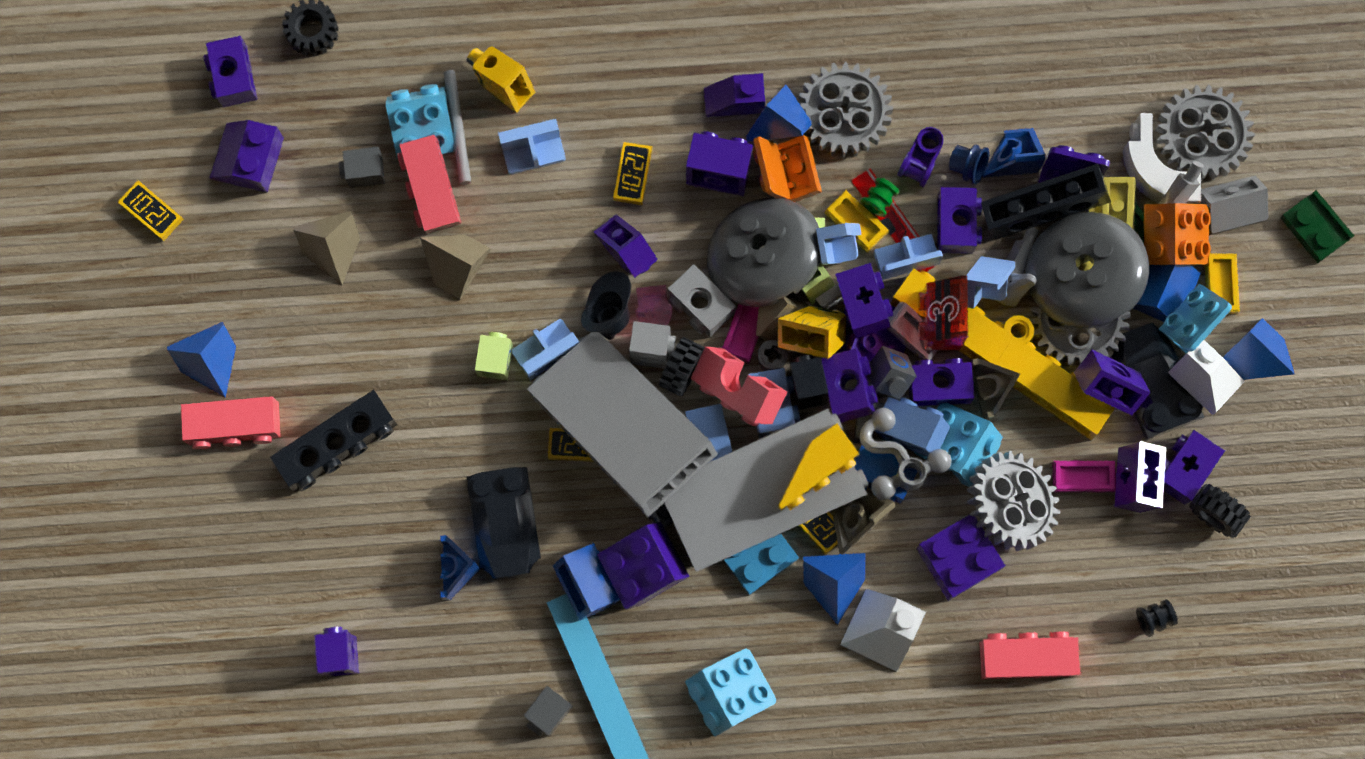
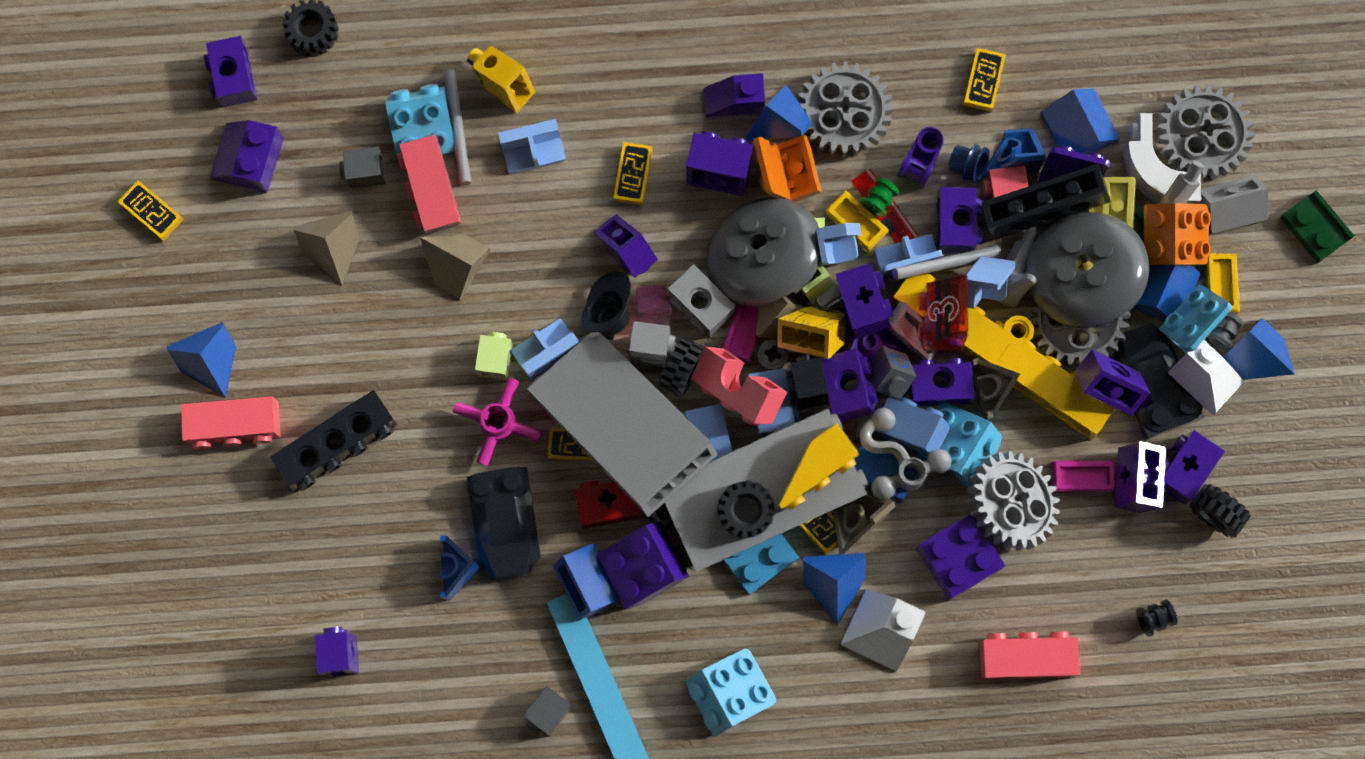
none -> dark pink bar [453,377,543,467]
none -> red brick [574,479,643,530]
none -> black tyre [717,481,775,538]
none -> light grey bar [892,245,1001,280]
none -> tile [963,48,1006,112]
none -> coral brick [982,165,1029,199]
none -> blue slope [1041,88,1120,154]
none -> dark grey bush [1205,312,1243,350]

